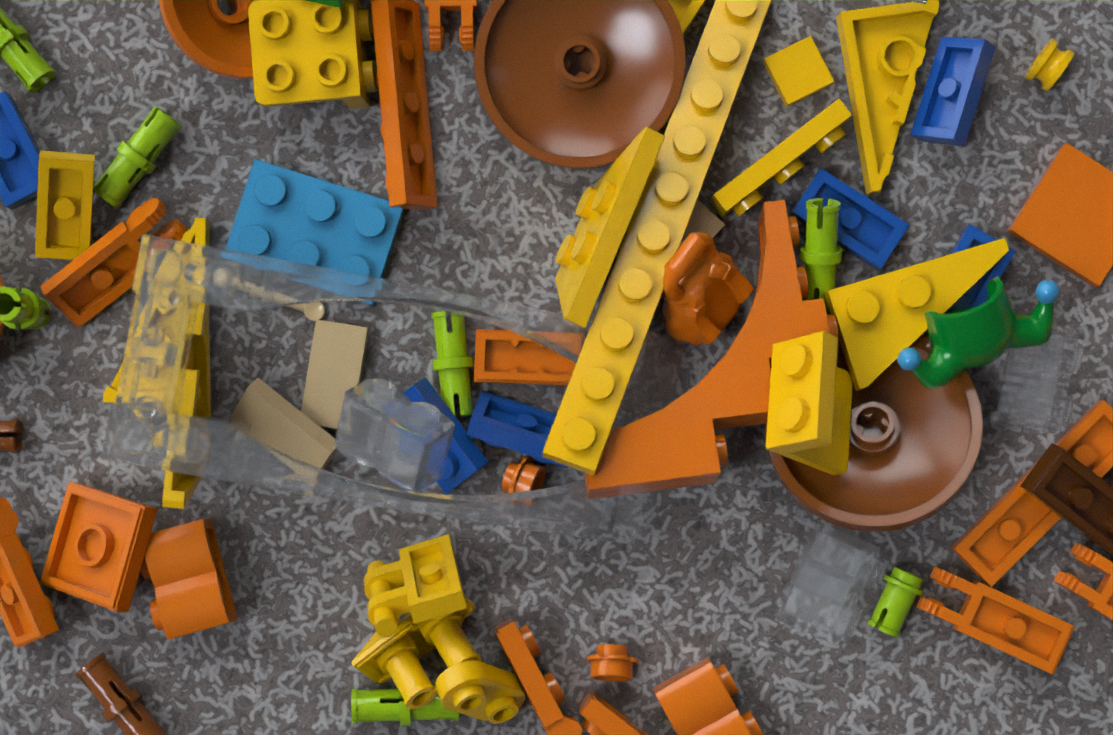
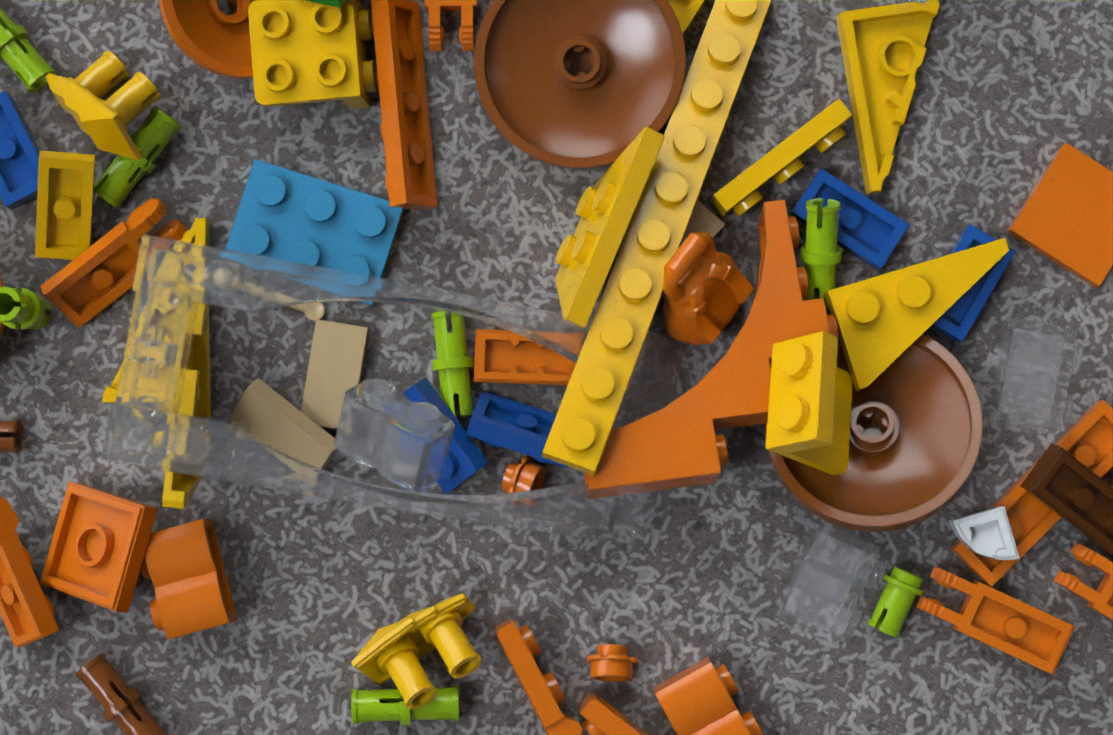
yellow plate [363,534,467,637] -> none
yellow plate [435,660,525,724] -> none
yellow tile [763,36,834,108] -> none
green piece [897,277,1060,390] -> none
blue plate [910,37,996,147] -> none
yellow bush [1024,38,1075,92] -> none
none -> yellow connector [45,50,161,160]
none -> white tile [949,506,1020,560]

